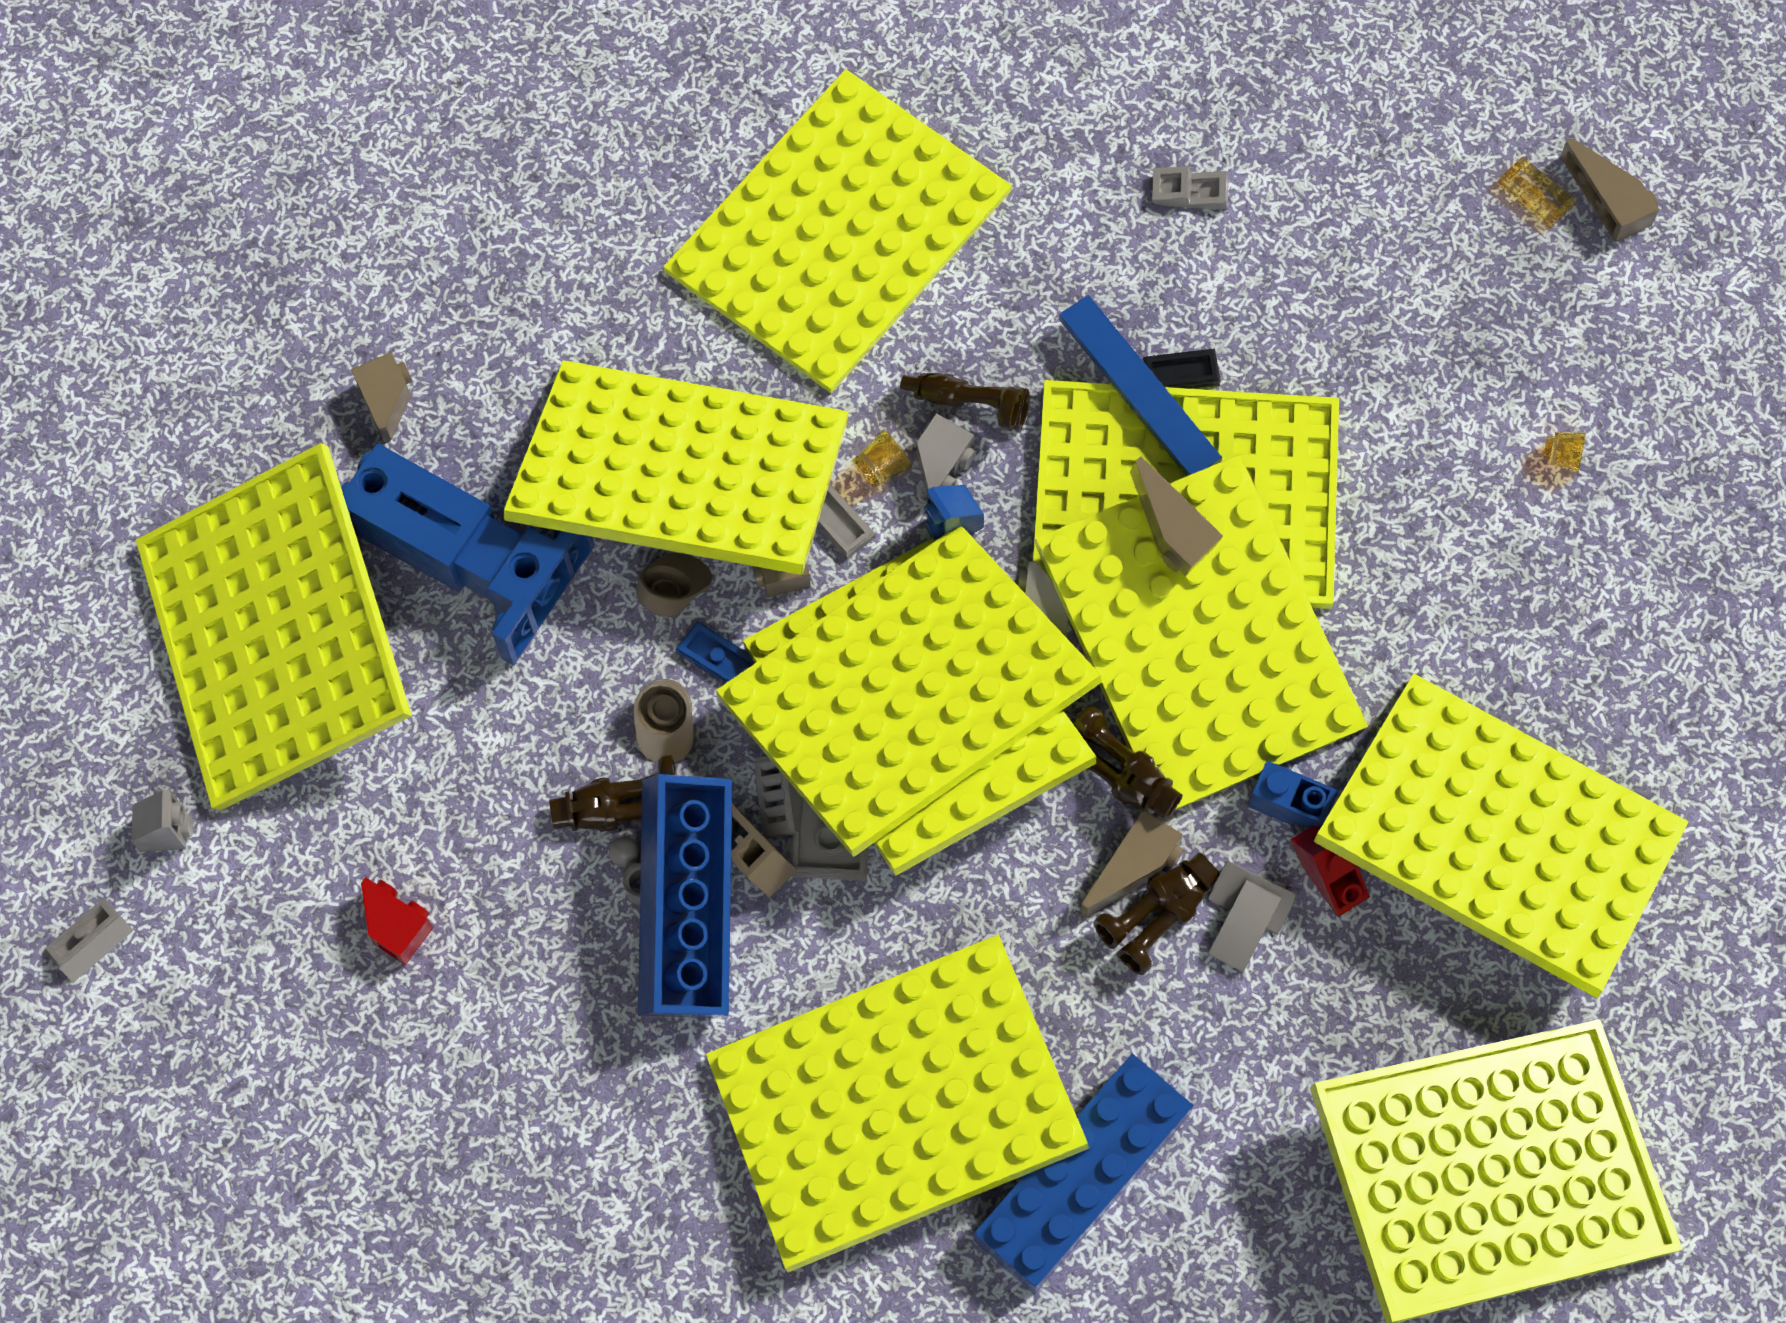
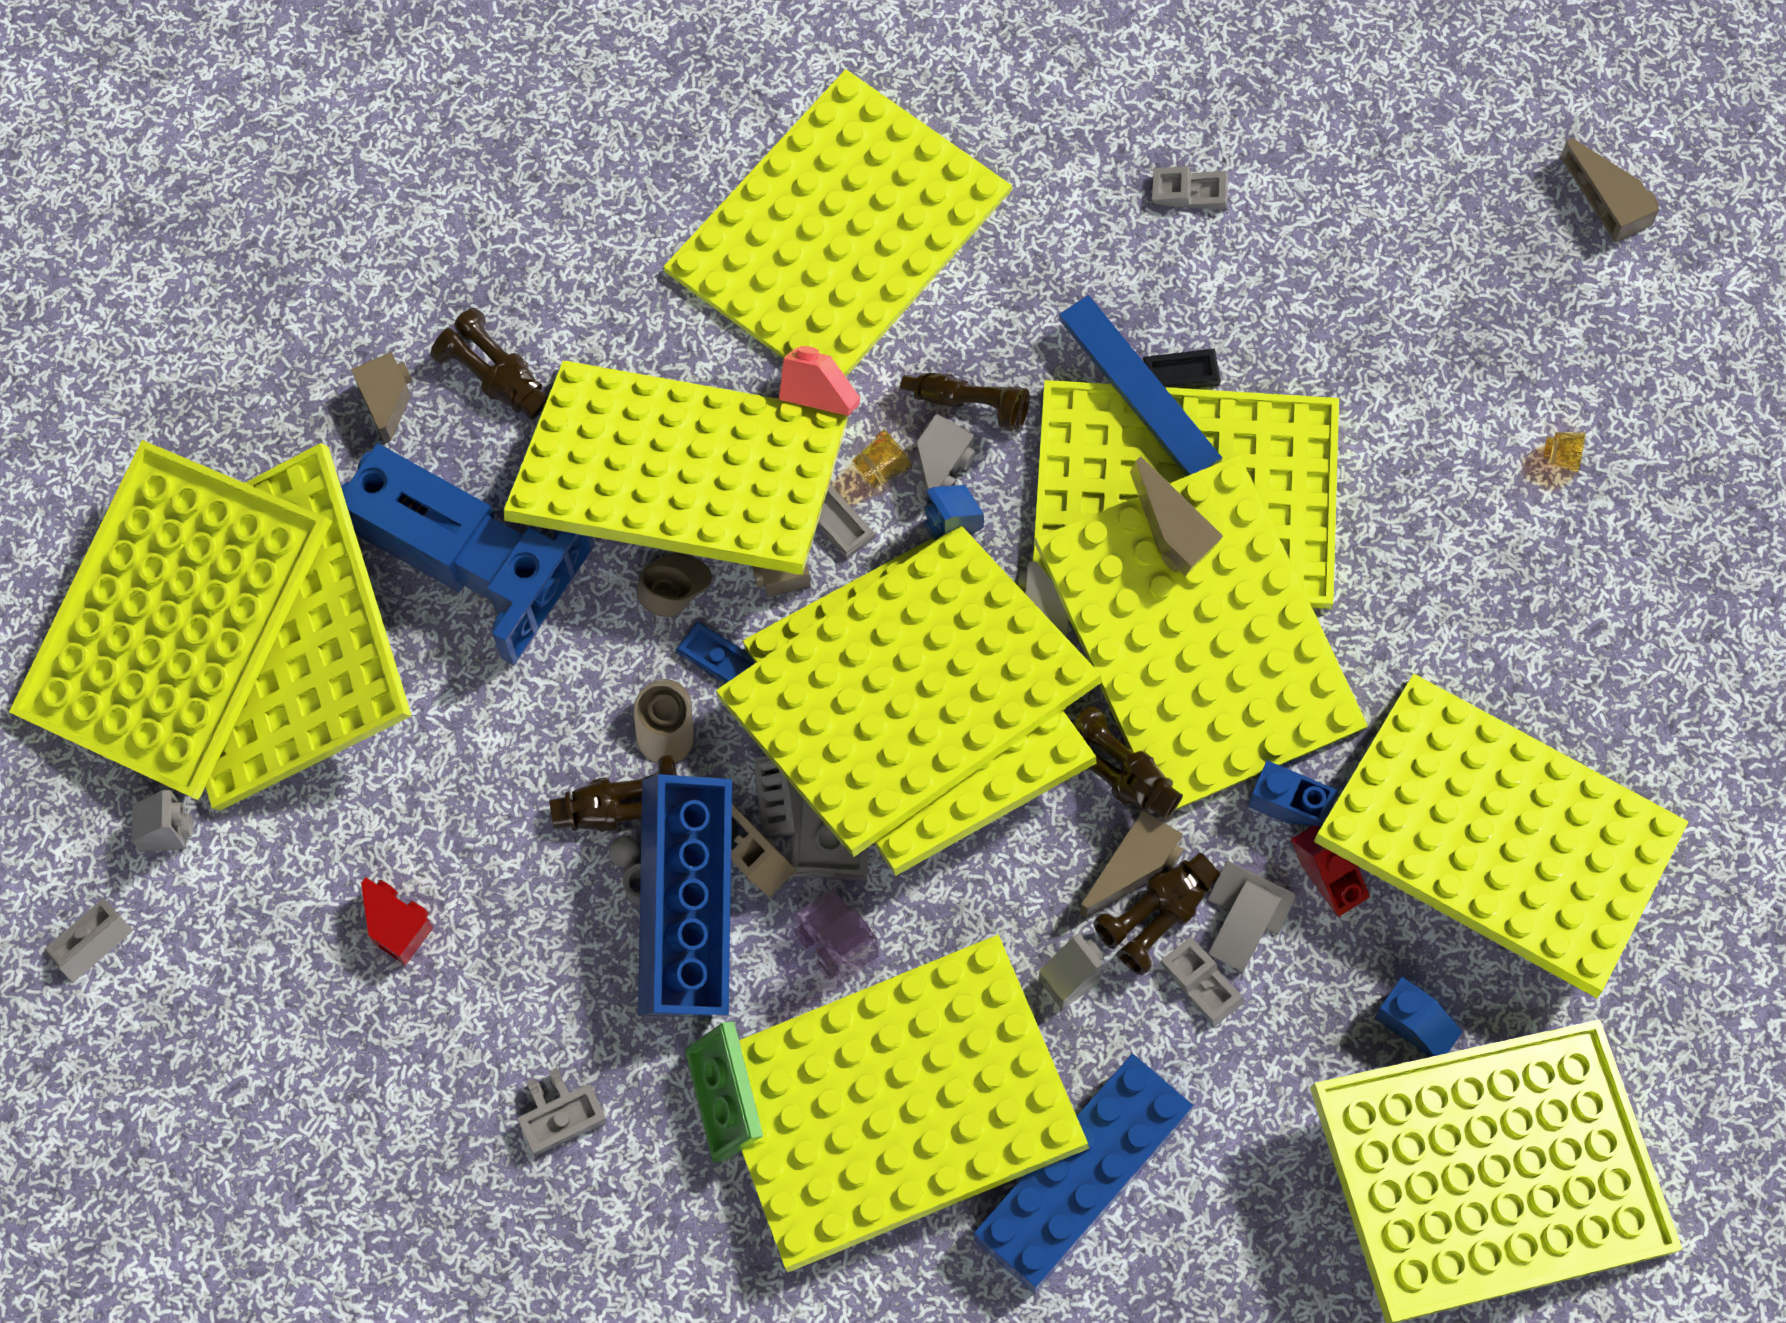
clear yellow tile [1497,156,1577,229] -> none
none -> neon yellow plate [9,440,332,800]
none -> dark brown piece [430,308,548,420]
none -> light grey hinge [517,1068,608,1156]
none -> bright green tile [685,1021,763,1163]
none -> coral slope [779,346,860,416]
none -> clear purple brick [793,888,879,985]
none -> light grey slope [1038,933,1104,1010]
none -> light grey slope [1161,937,1244,1027]
none -> blue slope [1374,977,1462,1057]

